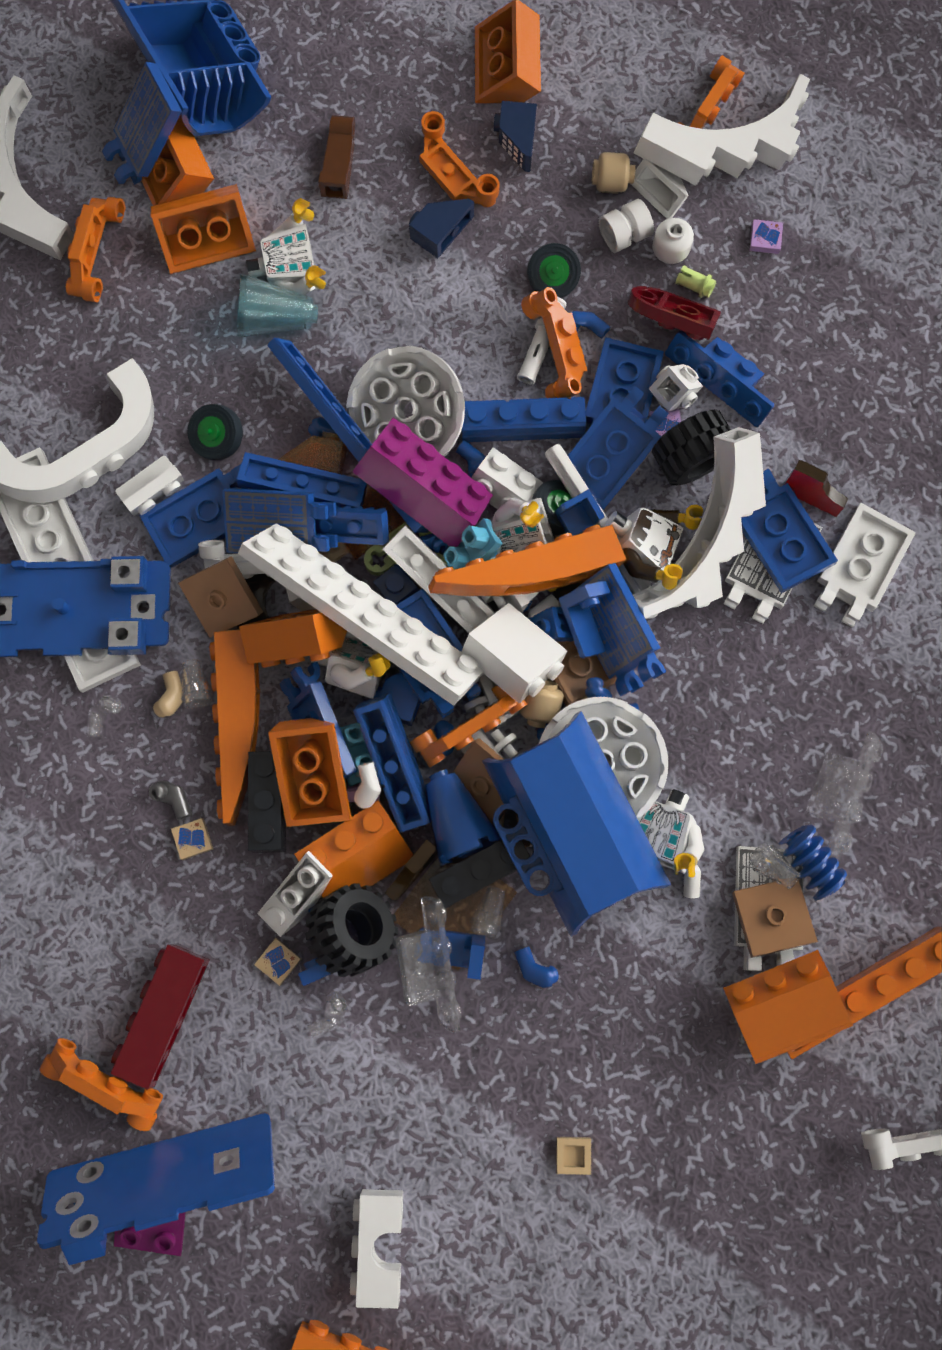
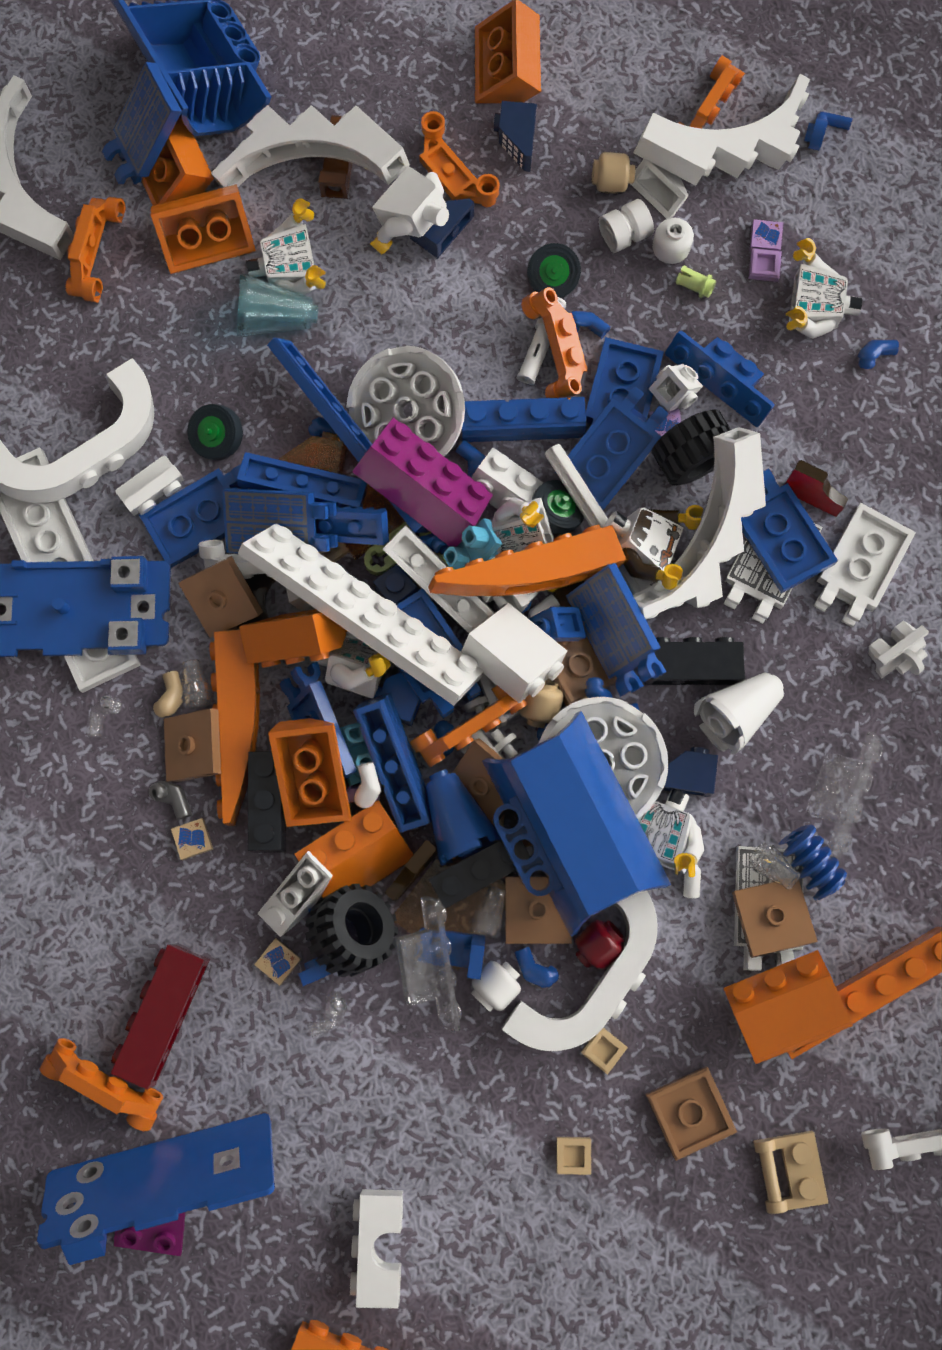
blue panel [554,489,605,536] -> none
blue bracket [558,581,611,659] -> none
dark red plate [628,286,721,340] -> none
none -> medium nougat plate [164,708,221,782]
none -> white arch [211,105,410,188]
none -> white torso [370,166,449,255]
none -> white head [471,961,521,1012]
none -> white arch [501,891,658,1051]
none -> medium nougat plate [505,877,572,944]
none -> dark red head [575,920,625,970]
none -> tan tile [581,1028,628,1075]
none -> black brick [645,637,745,685]
none -> medium nougat plate [645,1066,737,1161]
none -> dark blue slope [662,747,718,797]
none -> white cone [694,673,784,754]
none -> lavender tile [748,248,782,282]
none -> tan plate [753,1131,828,1214]
none -> torso [786,238,862,339]
none -> blue plate [804,112,853,151]
none -> blue arm [858,340,899,369]
none -> white hips [868,621,929,679]

